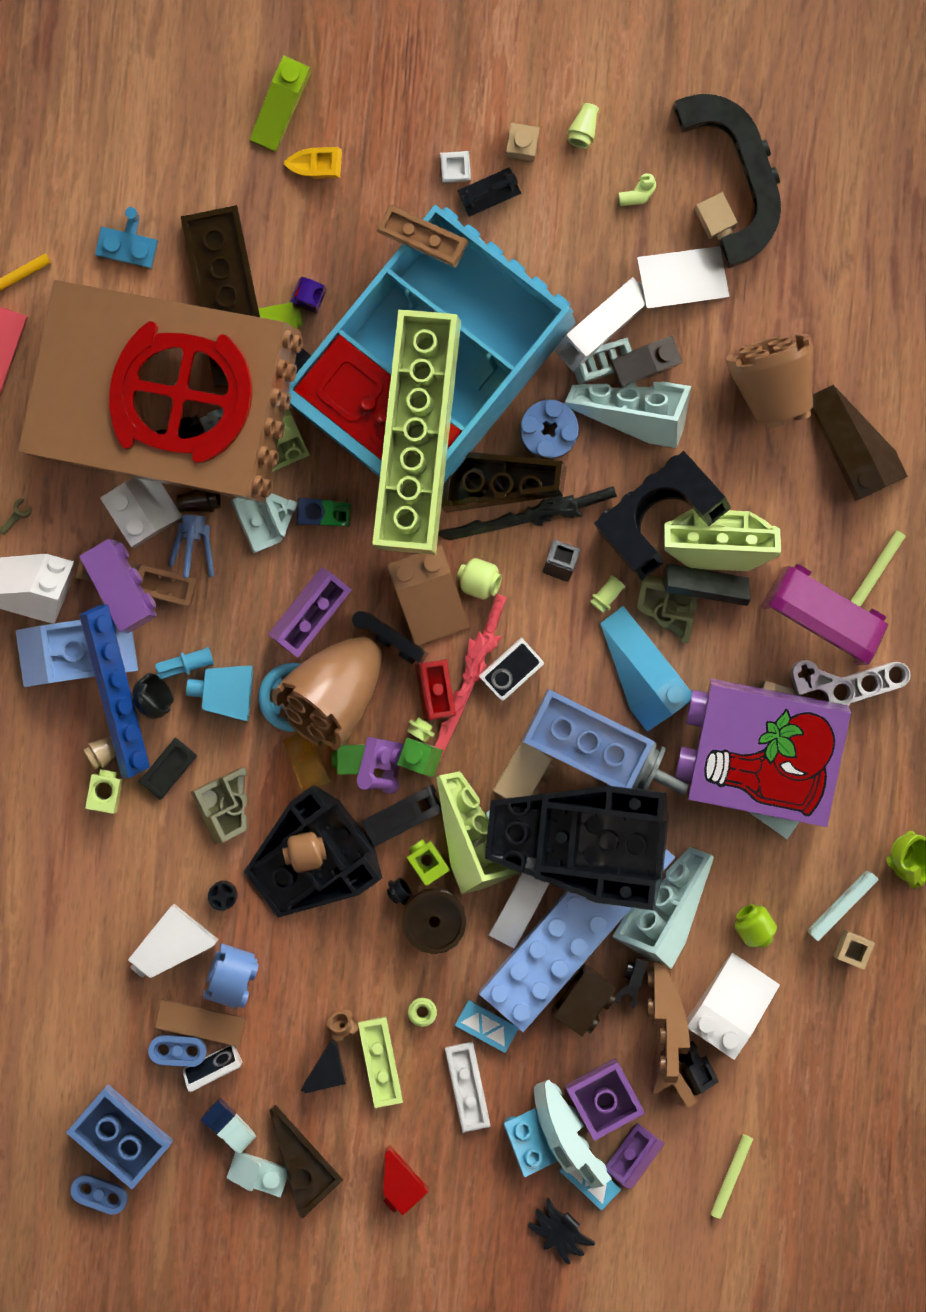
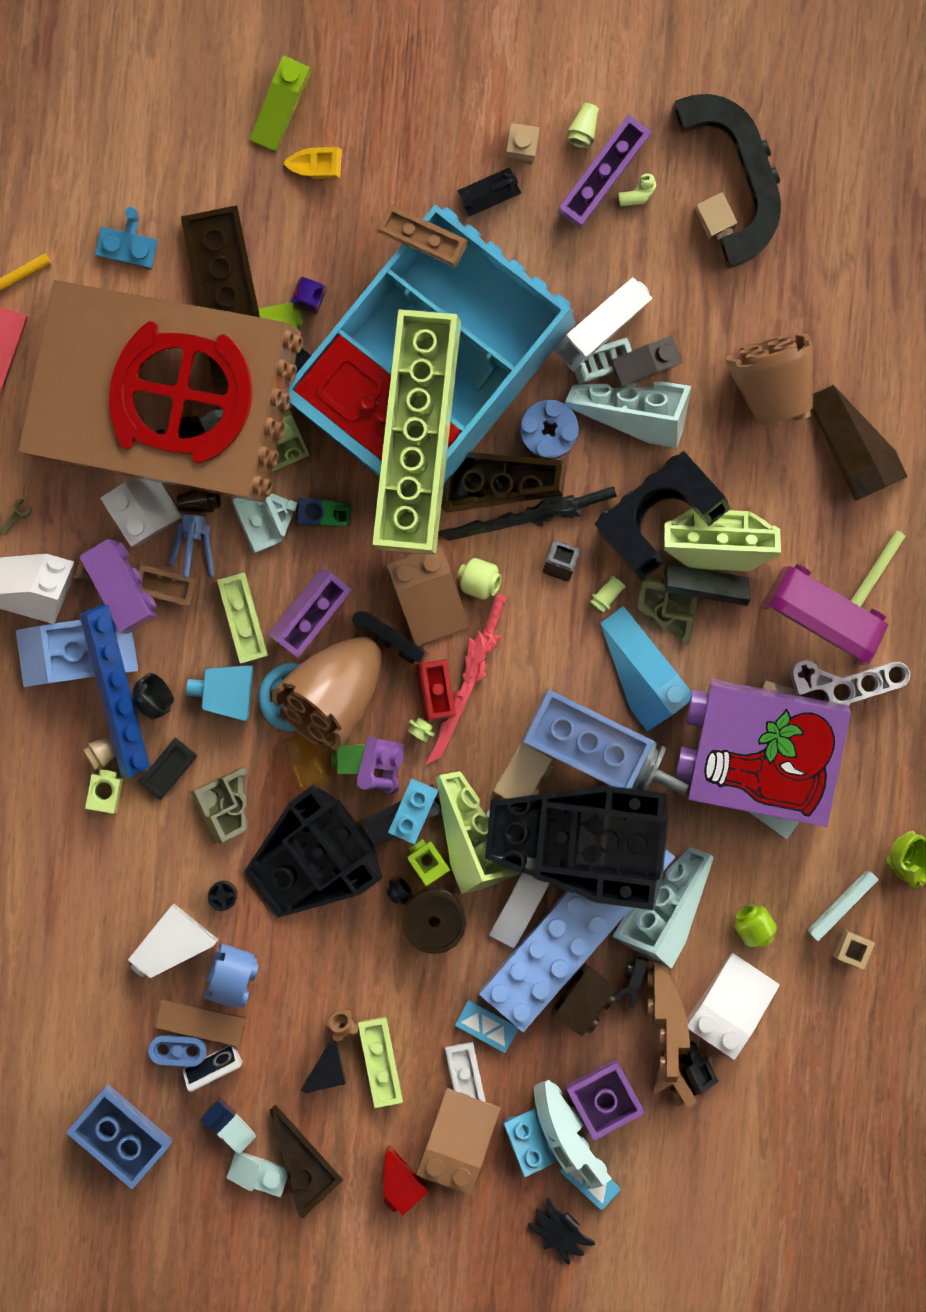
medium blue plate [71,1174,128,1215] -> none
medium azure axle [155,647,214,679] -> none
medium nougat head [283,832,327,873] -> none
bright green brick [397,738,443,777] -> none
yellowish green plate [408,997,437,1027] -> none
white tile [440,151,471,183] -> none
slope [479,637,544,701] -> none
medium lavender slope [606,1123,664,1189] -> none
white sticker [637,246,730,308] -> none
yellowish green bar [710,1134,753,1219] -> none
none -> yellowish green plate [217,572,268,664]
none -> medium azure brick [388,778,438,844]
none -> medium nougat slope [416,1087,501,1195]
none -> medium lavender brick [557,115,651,230]

